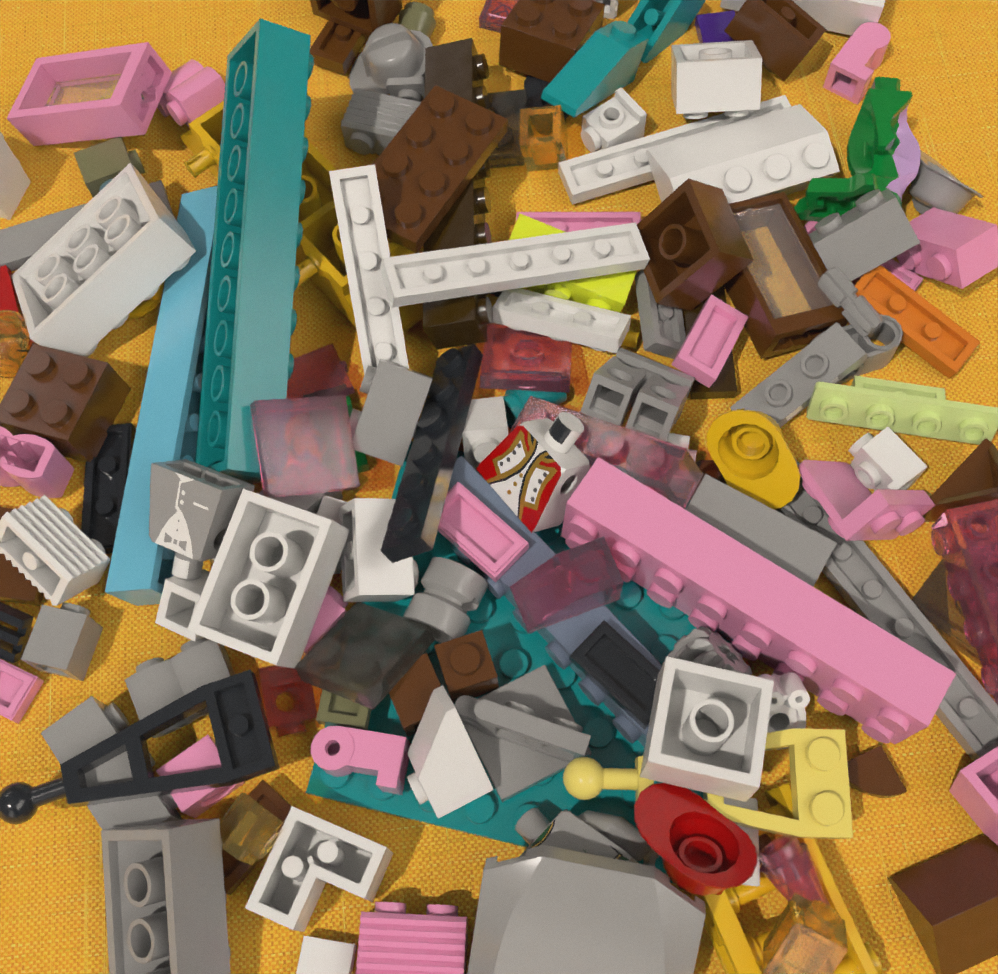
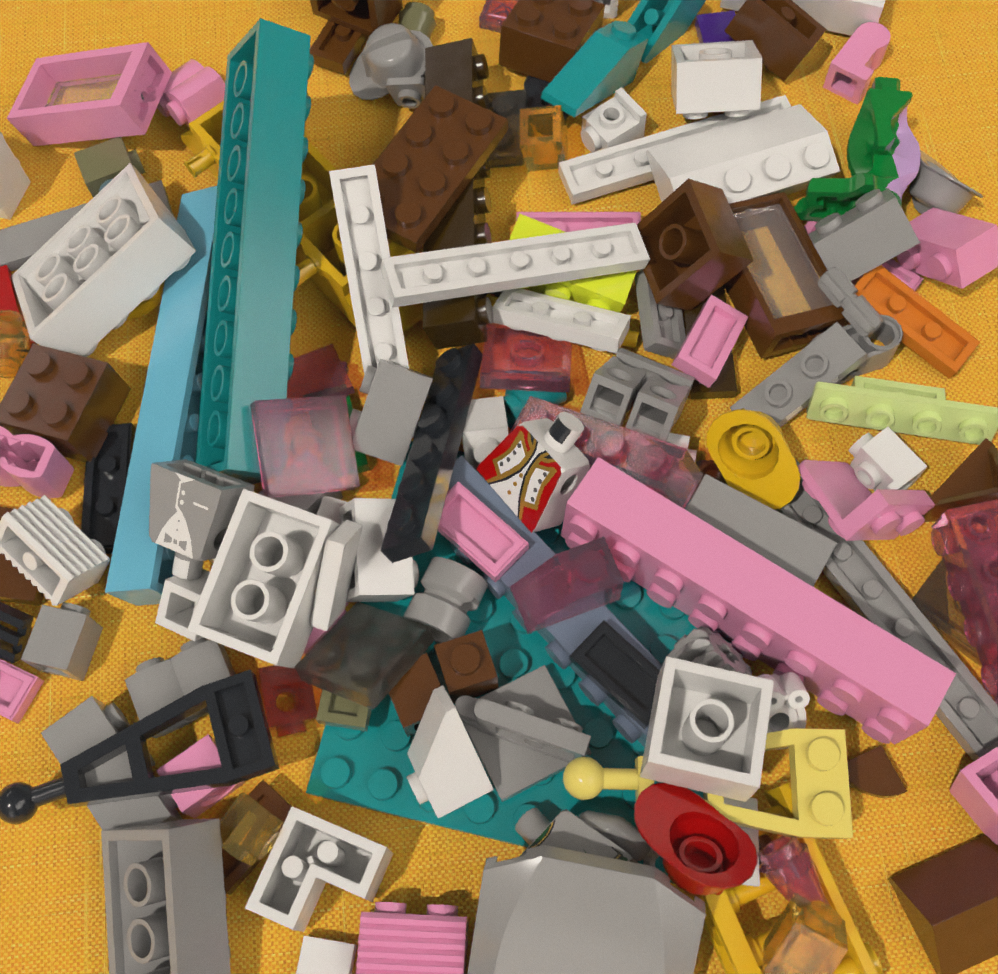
bright pink leg [311,726,411,795] -> none
light grey brick [341,88,421,156] -> none
none -> white tile [310,520,363,631]

